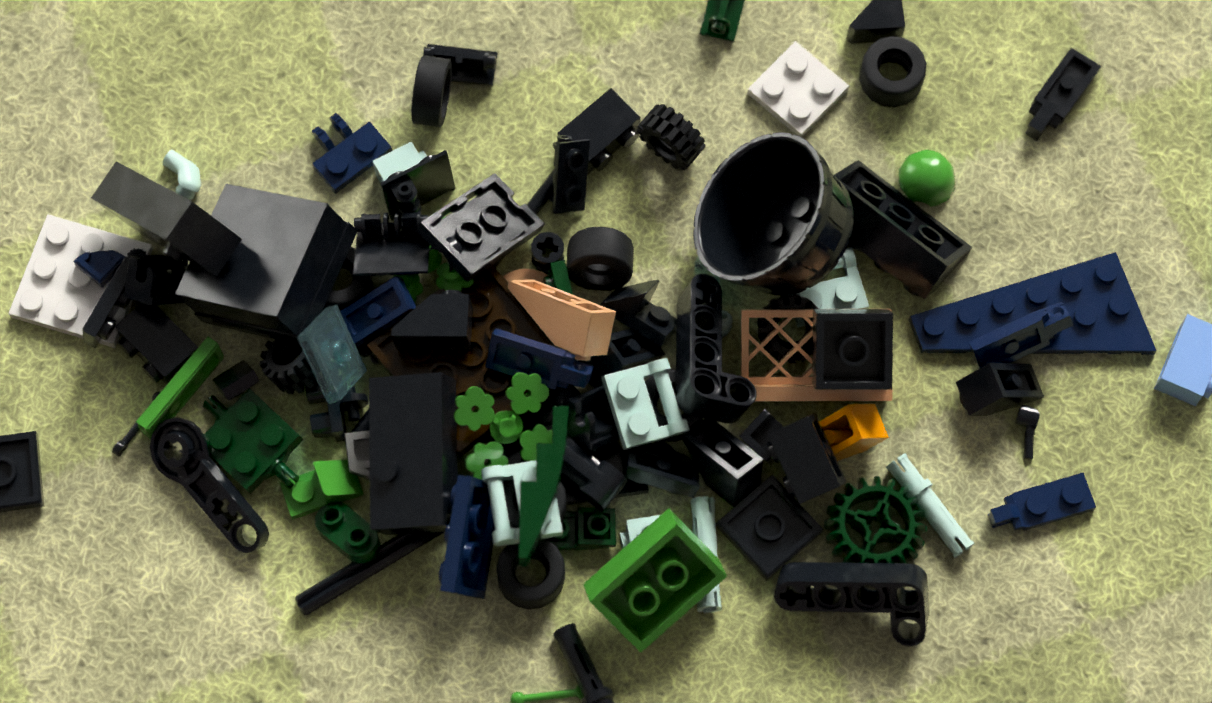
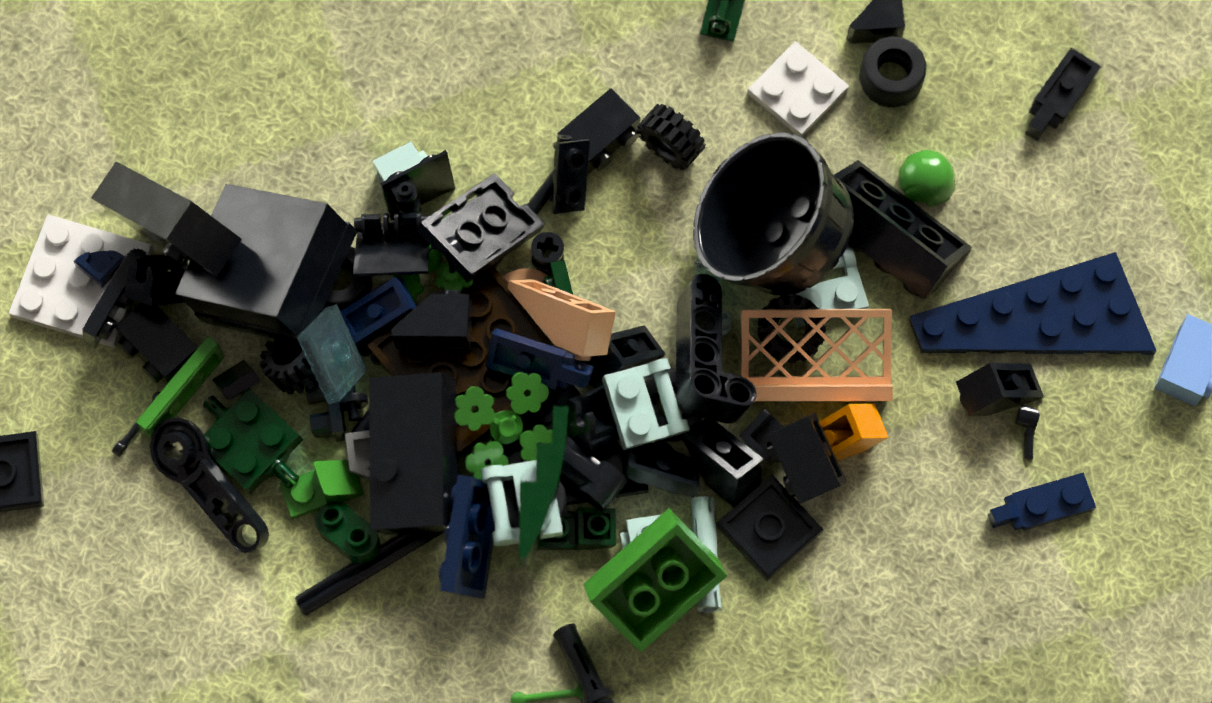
light aqua arm [162,150,201,200] -> none
dark blue hinge [312,113,392,194] -> none
black tyre [411,55,452,127] -> none
black hinge [423,44,498,86] -> none
black tyre [496,539,565,610] -> none
black tyre [566,227,634,291] -> none
black slope [600,280,677,347] -> none
black beam [774,562,930,647] -> none
black brick [812,309,893,389] -> none
dark green gear [823,476,927,564] -> none
light aqua pin [886,453,975,558] -> none
dark blue hinge [969,302,1073,369] -> none

